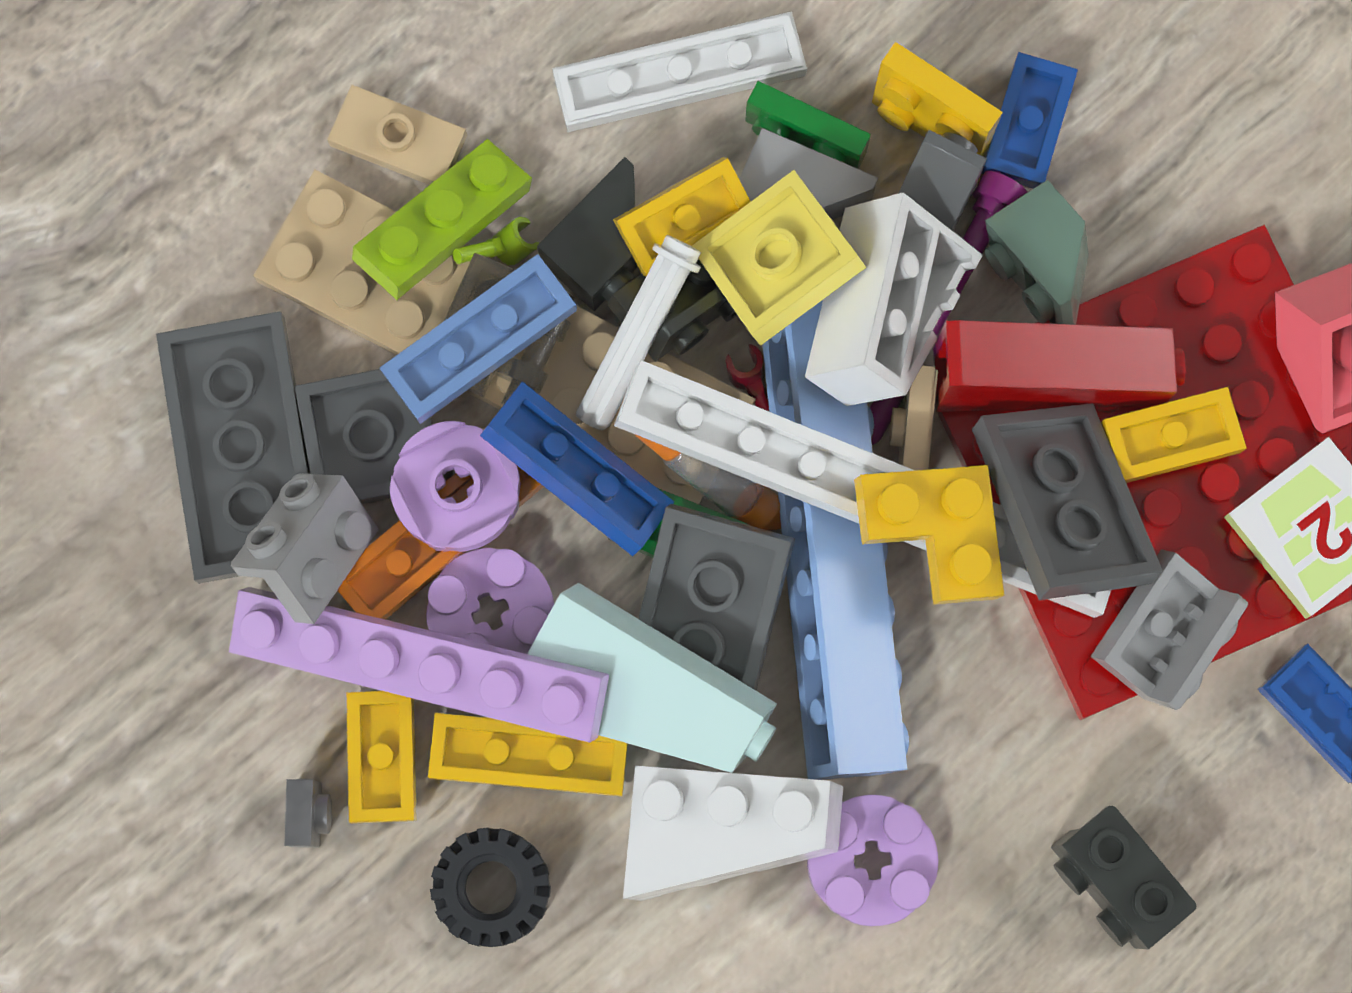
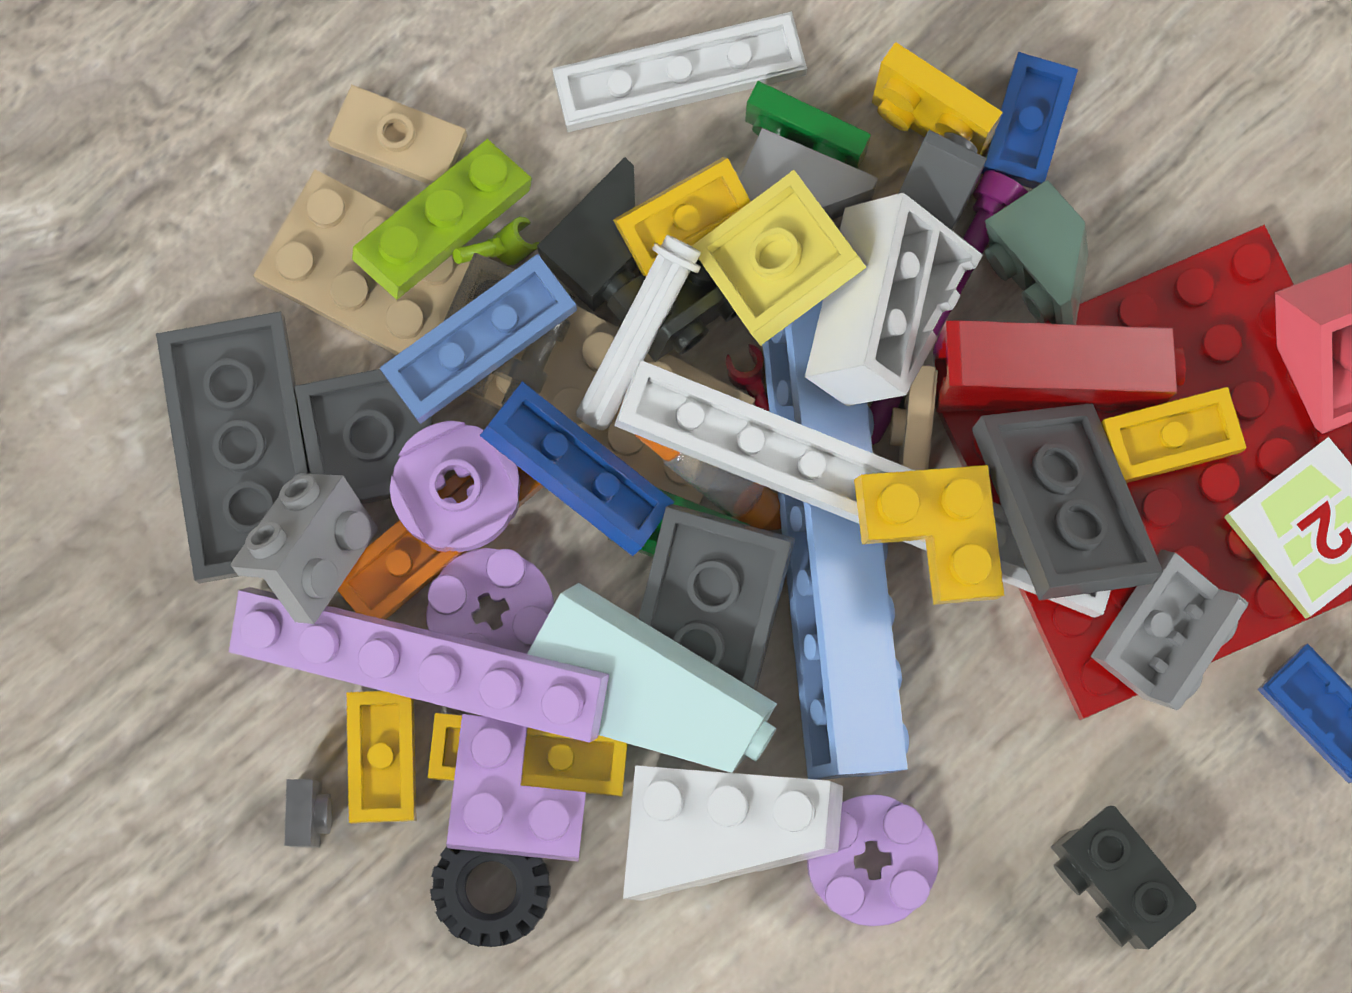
none -> lavender plate [446,714,586,862]

